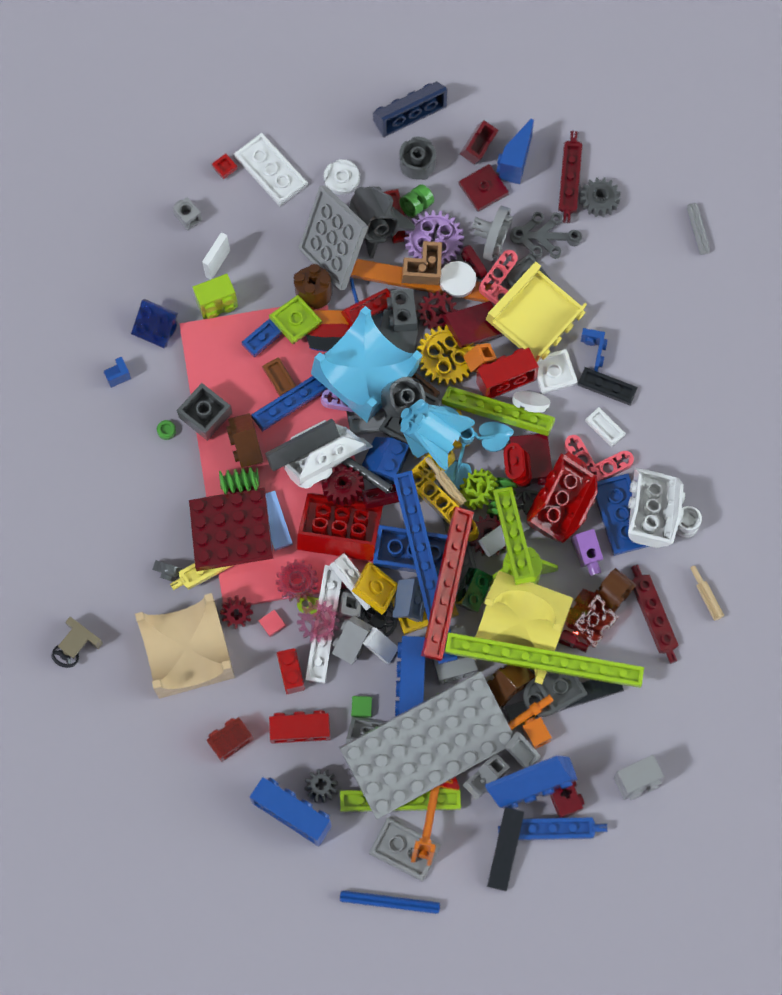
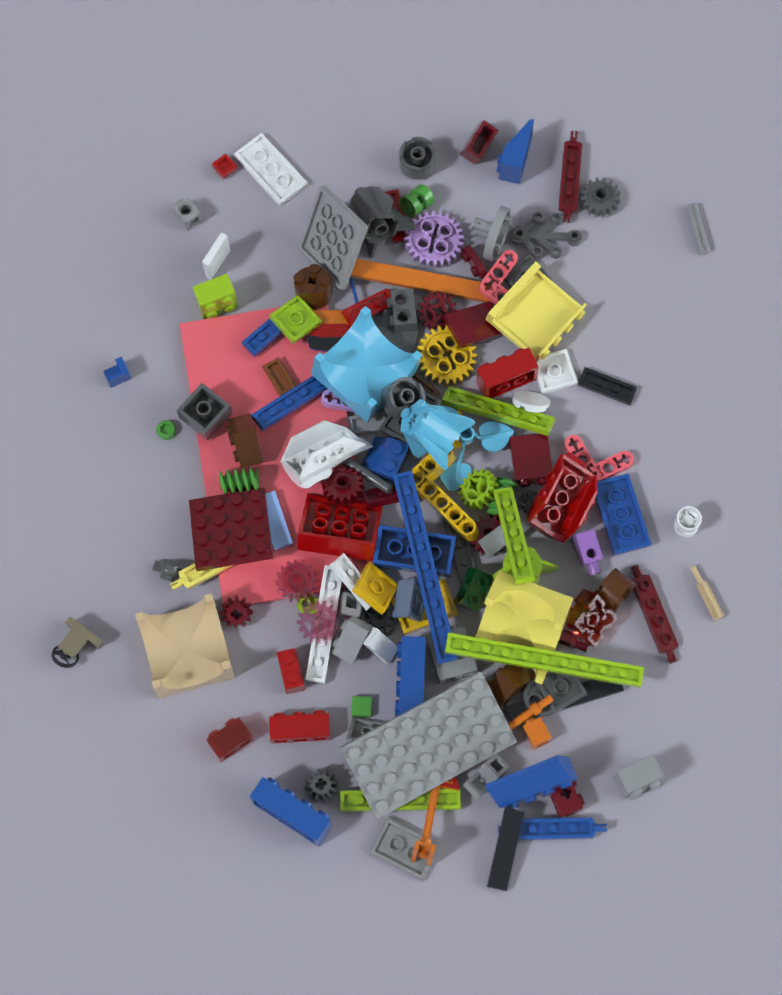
clear blue plate [131,299,178,348] -> none
coral tile [258,609,286,637] -> none
dark grey tile [265,419,340,471] -> none
white tile [324,159,360,195] -> none
blue axle [340,890,440,914] -> none
dark blue slope [373,81,447,138] -> none
medium nougat brick [401,241,442,285] -> none
red plate [421,506,474,661] -> none
tan axle [425,457,467,507] -> none
white tile [439,261,476,298] -> none
dark red plate [459,164,509,212] -> none
orange brick [463,343,497,373] -> none
red brick [503,443,532,486] -> none
light grey tile [505,732,541,768] -> none
blue bracket [580,328,608,372] -> none
white tile [585,407,626,448] -> none
white slope [628,468,685,548] -> none

